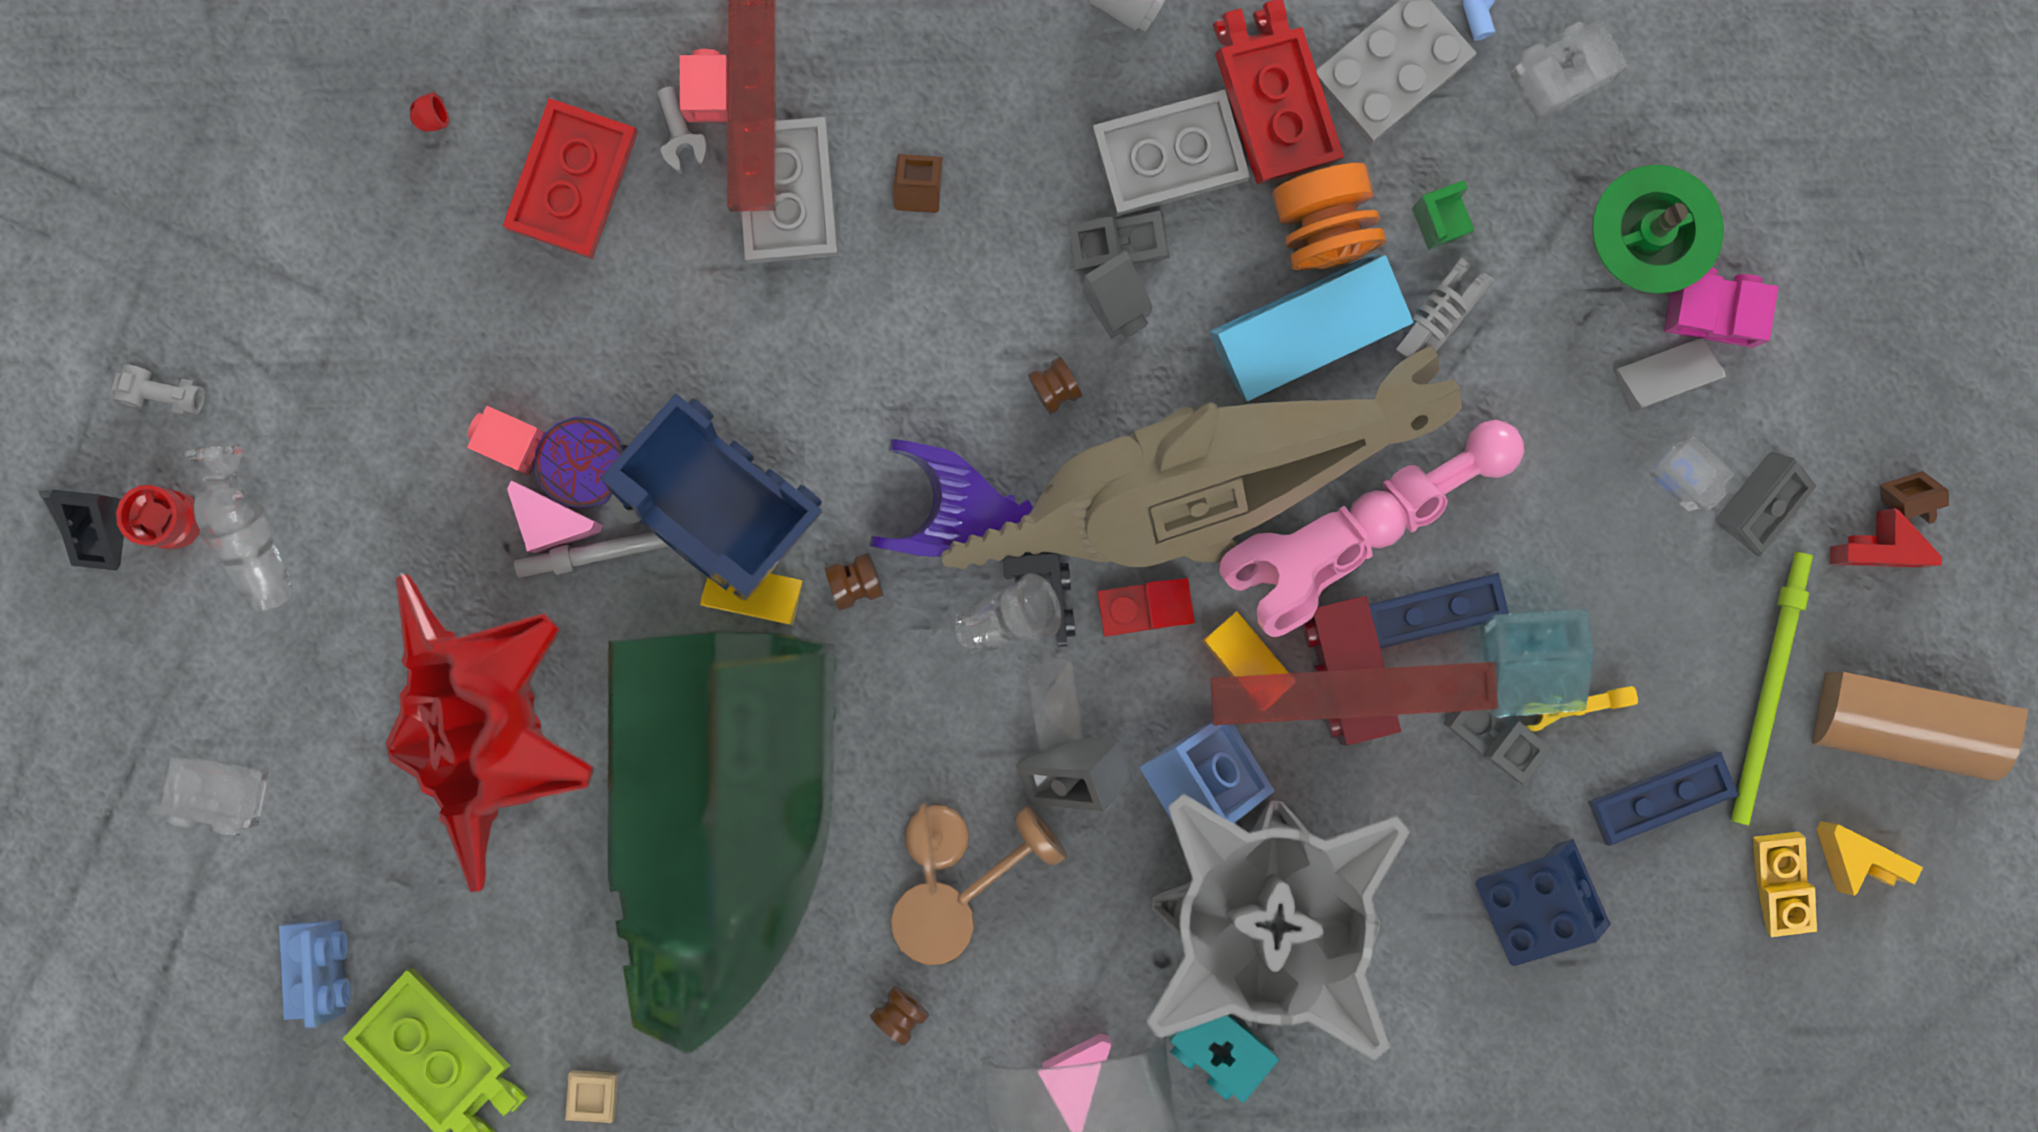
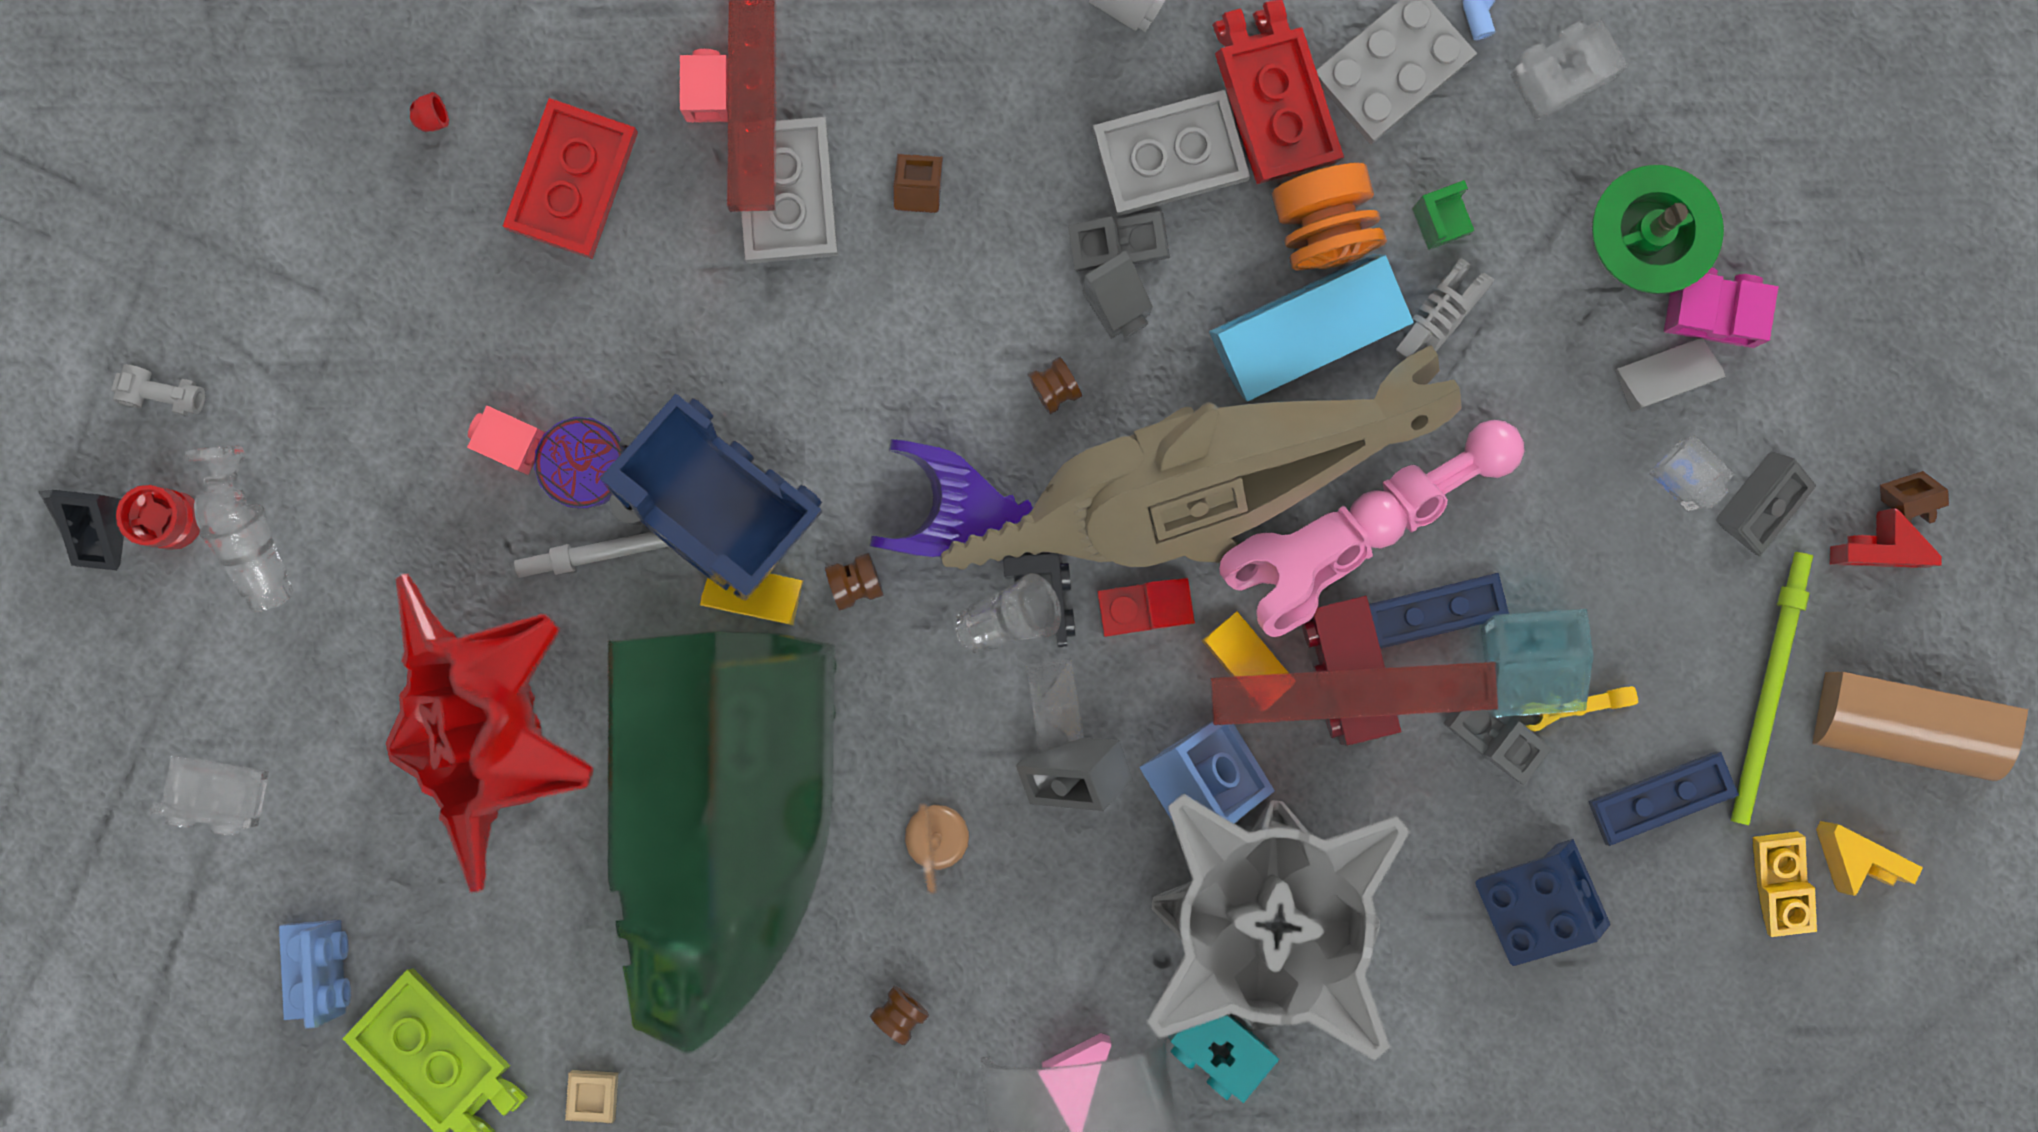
bright pink slope [507,481,604,554] -> none
light grey bar [657,87,709,175] -> none
medium nougat piece [891,806,1067,965] -> none

